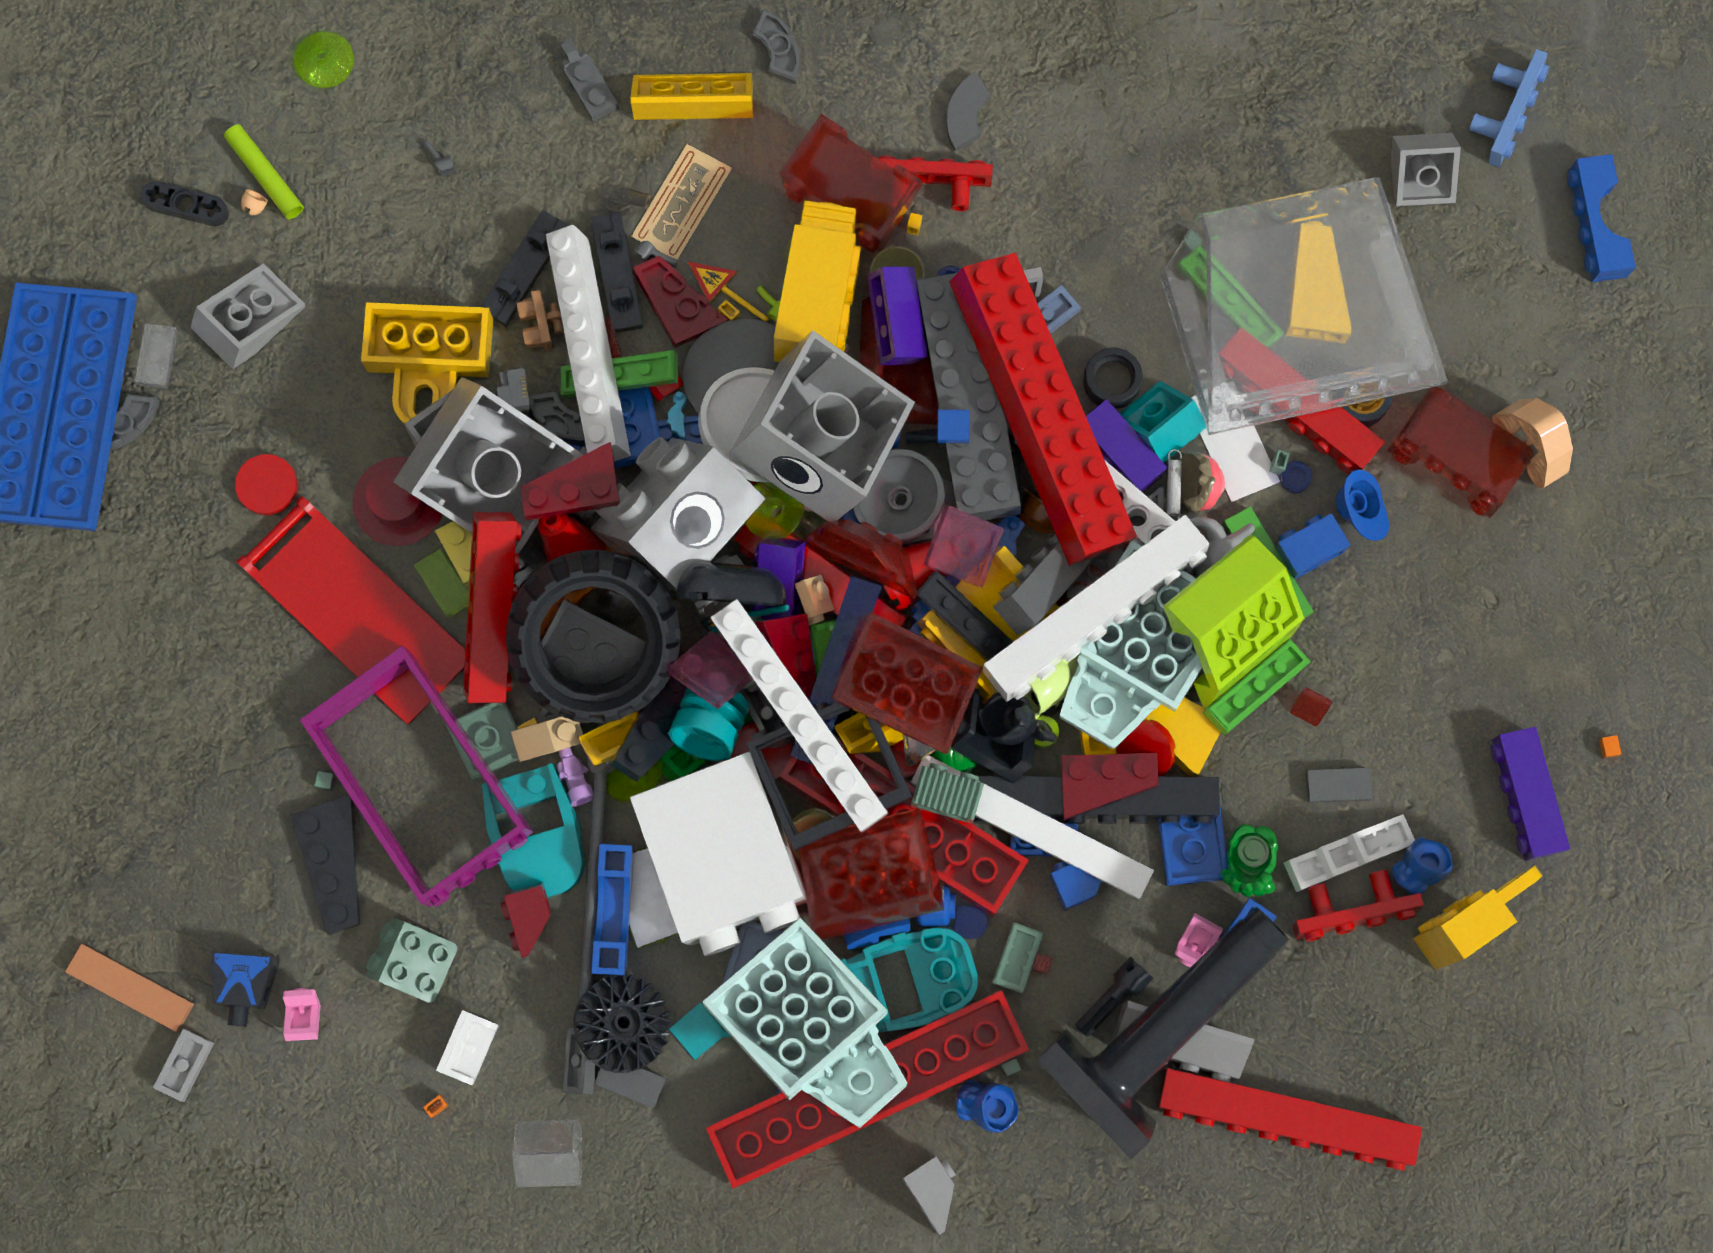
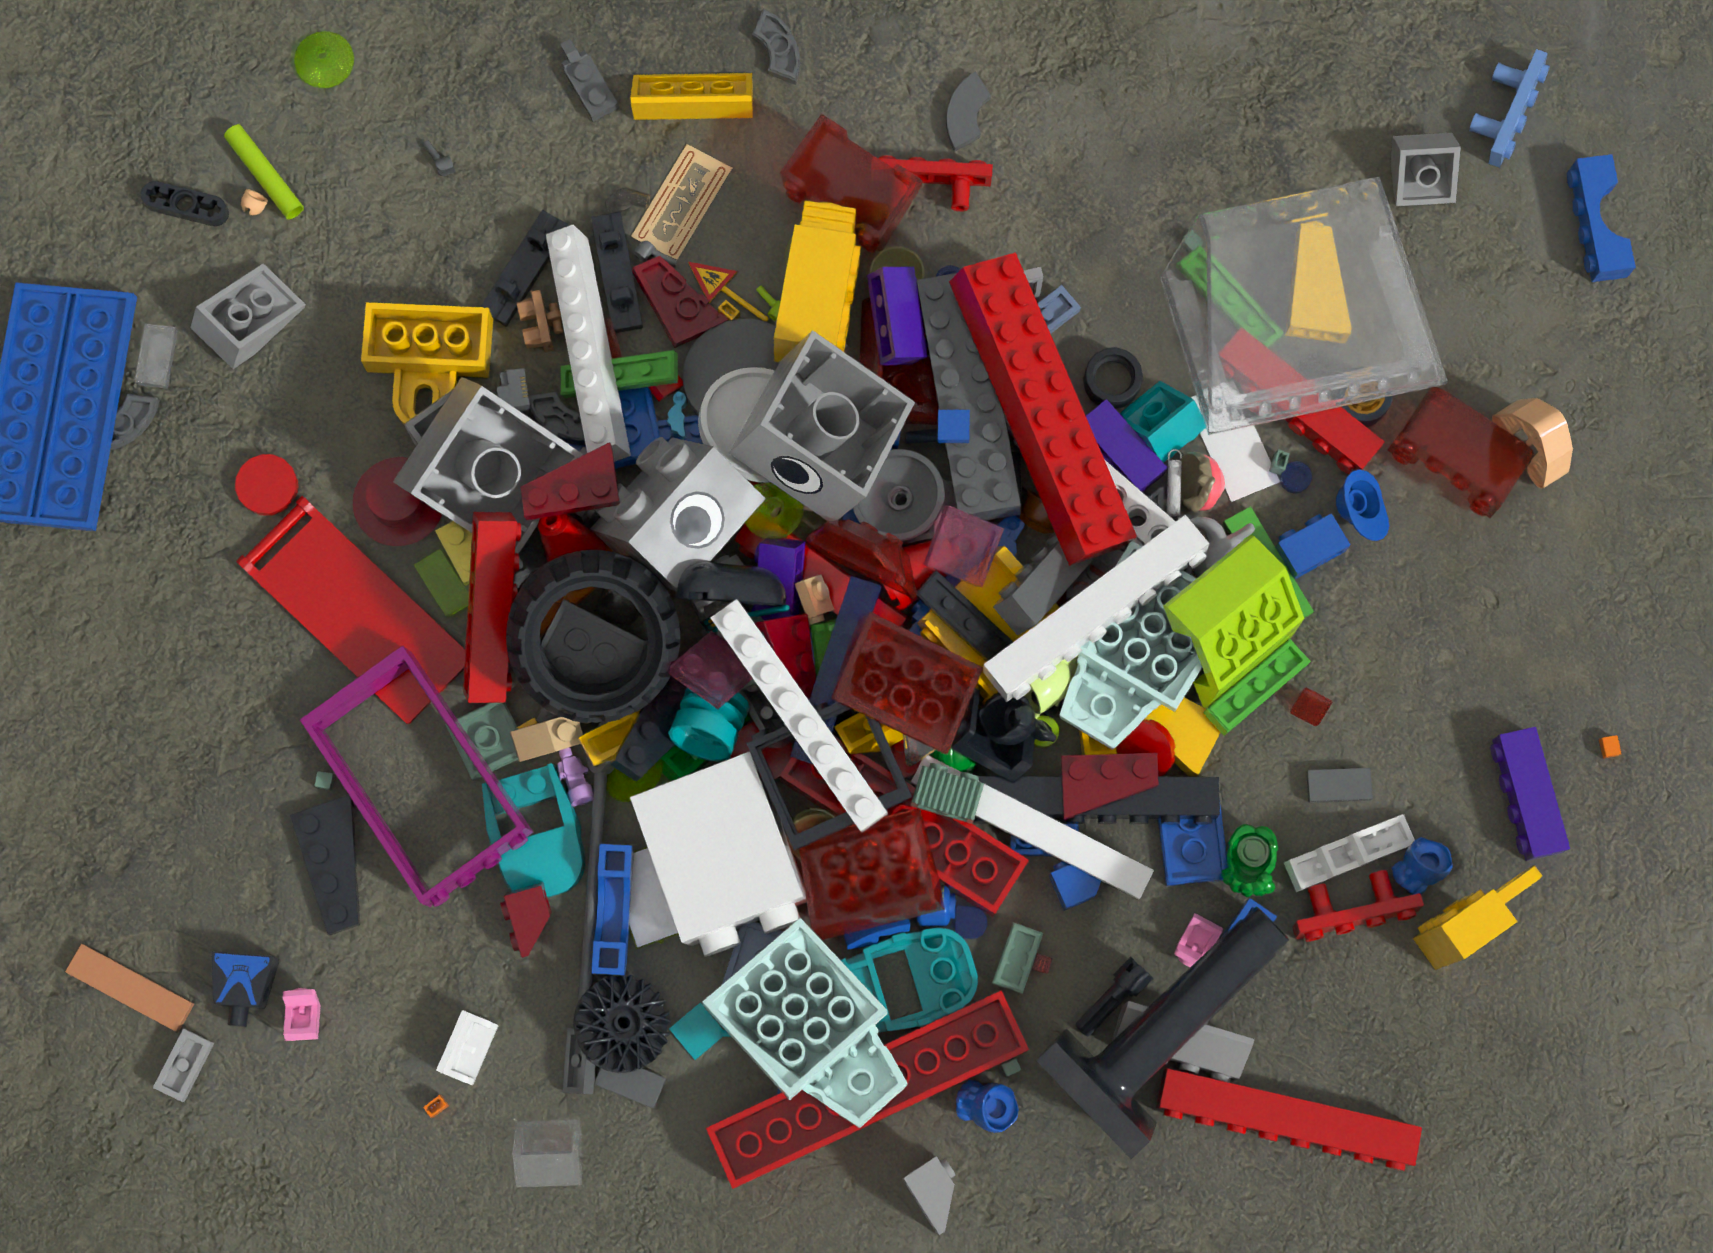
bracket [365,917,457,1003] -> none
yellow piece [907,213,922,236] -> none

